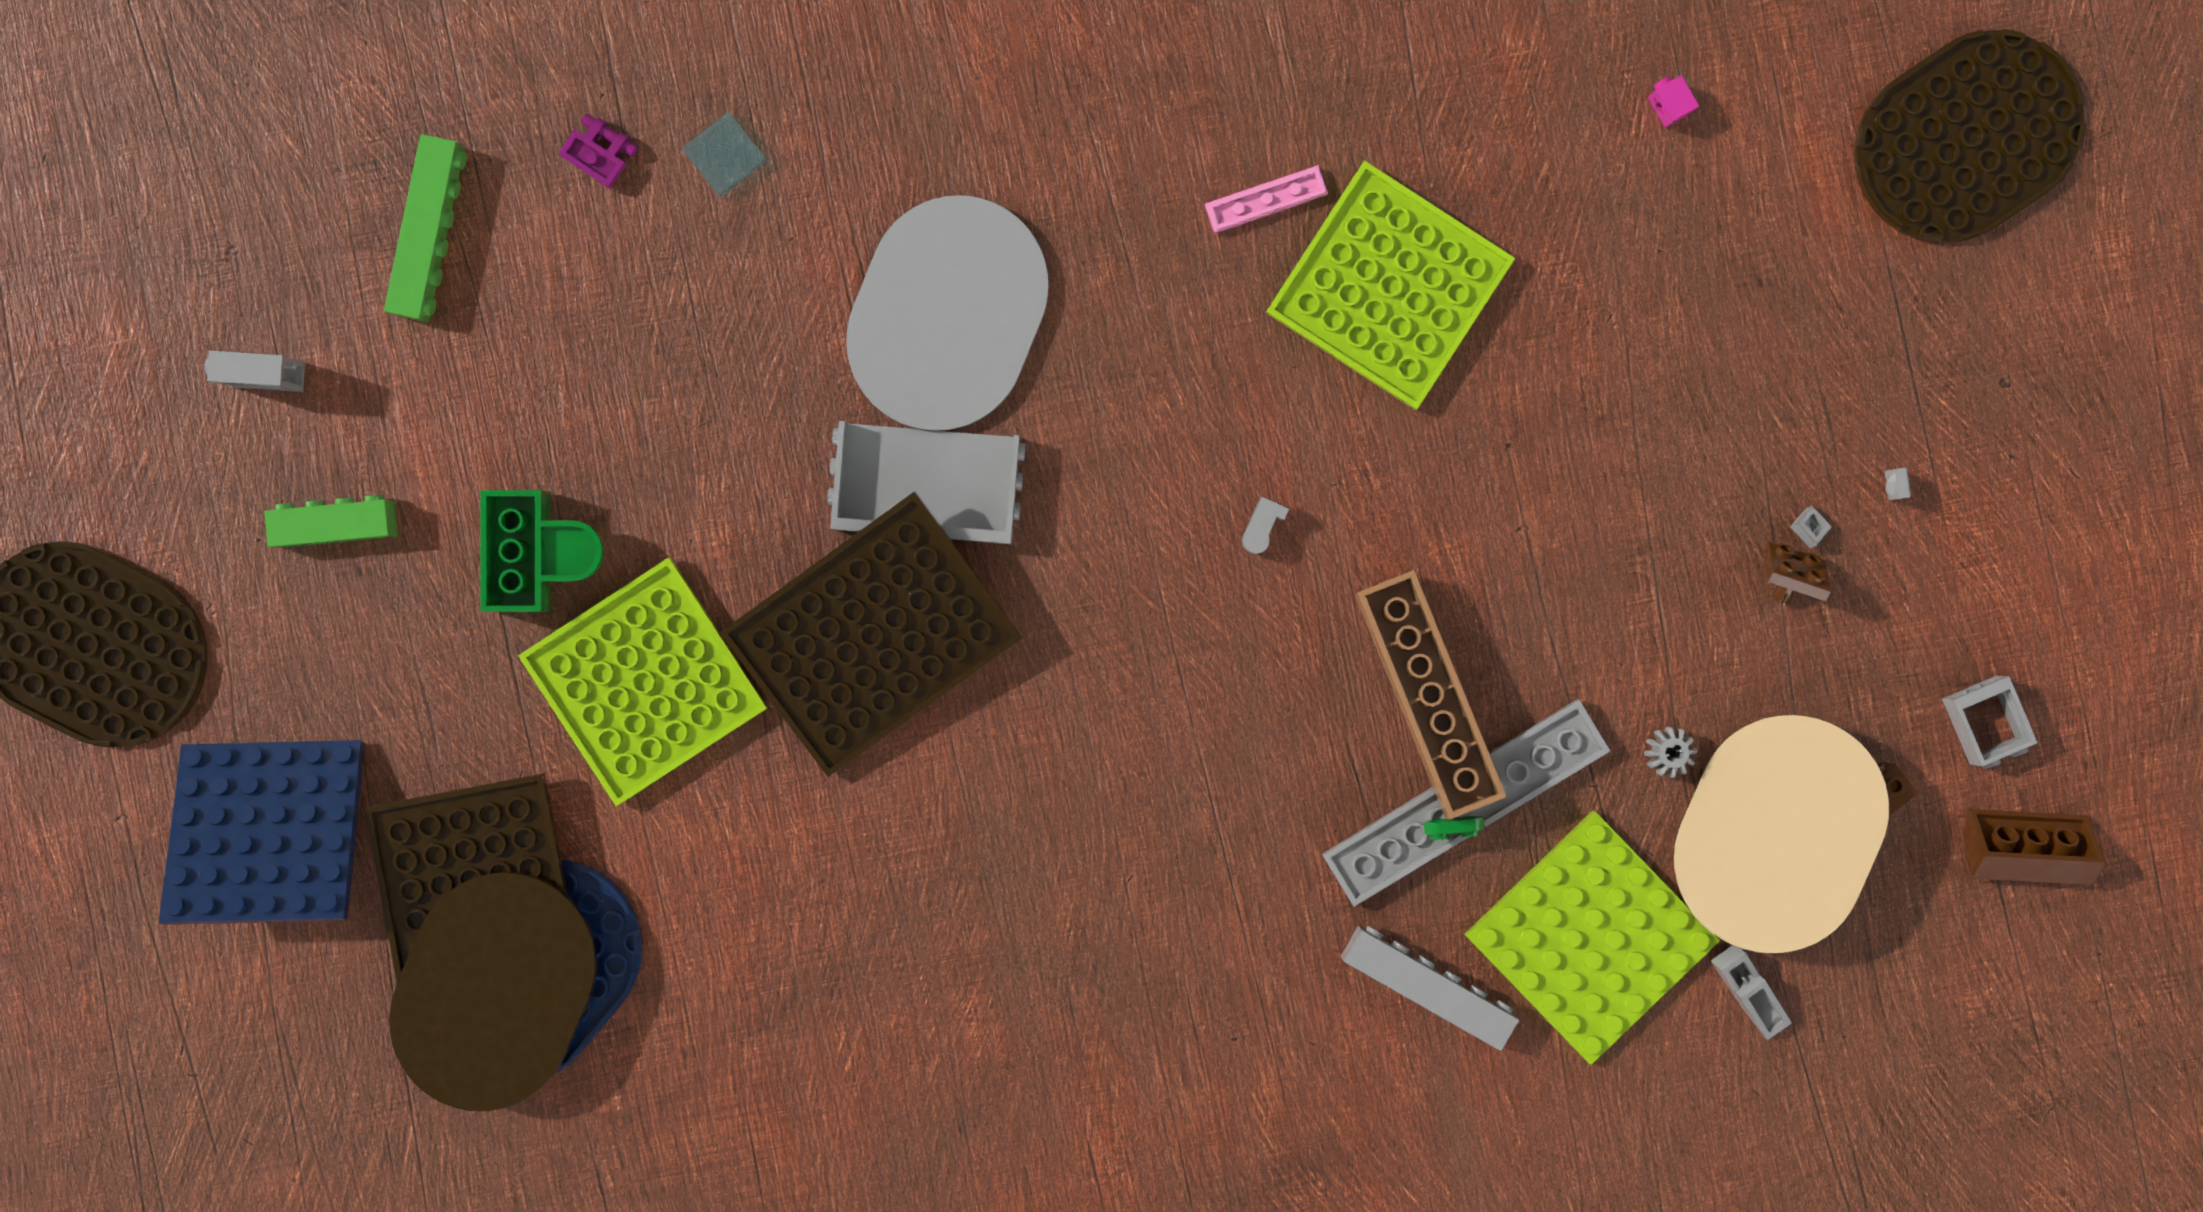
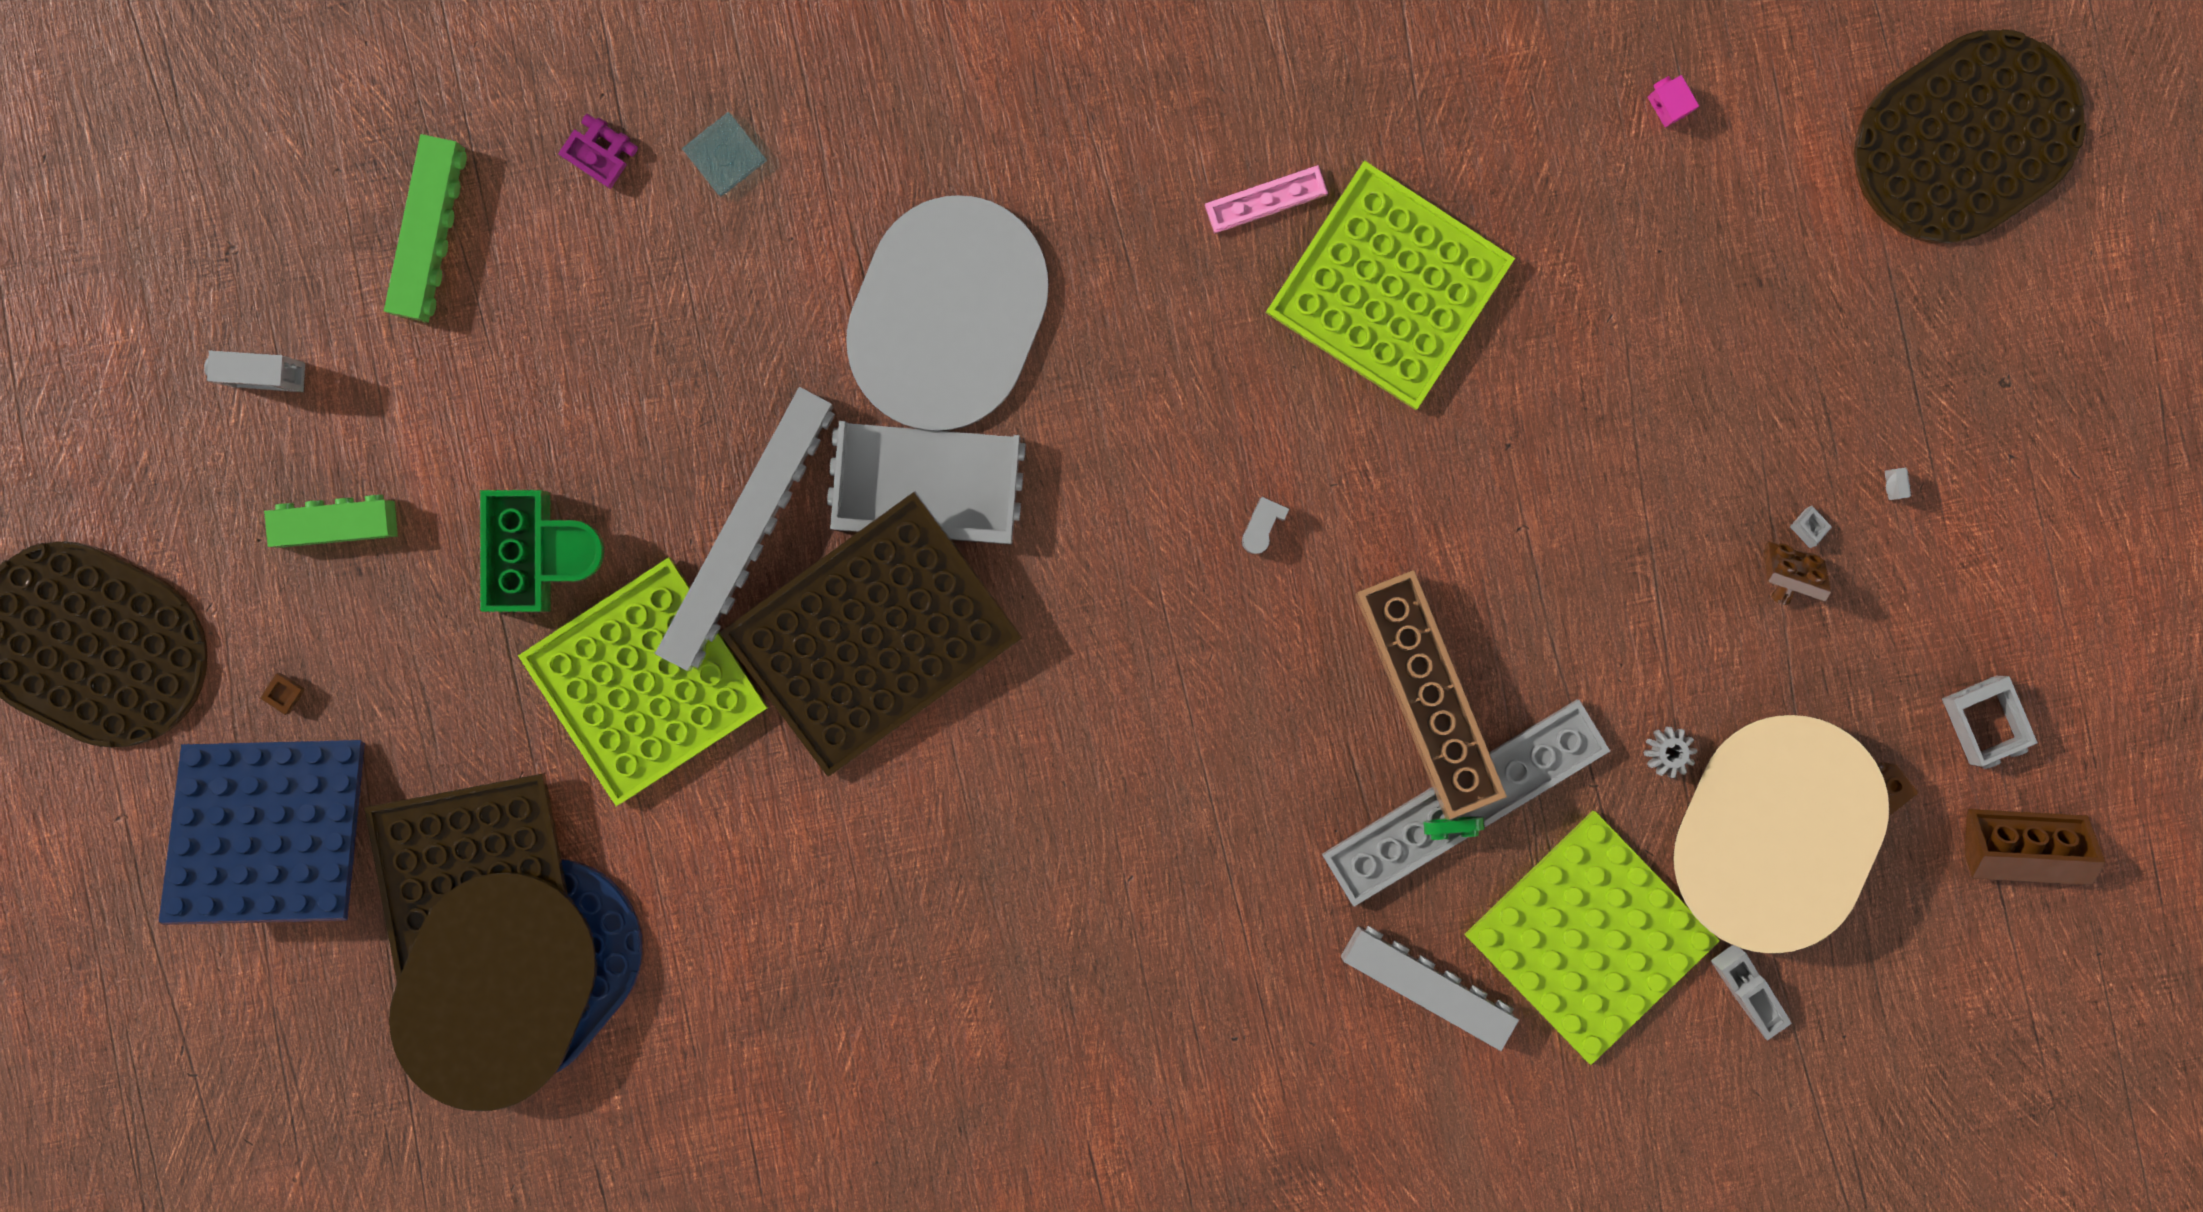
none -> reddish brown plate [260,673,306,715]
none -> light grey brick [655,387,835,671]

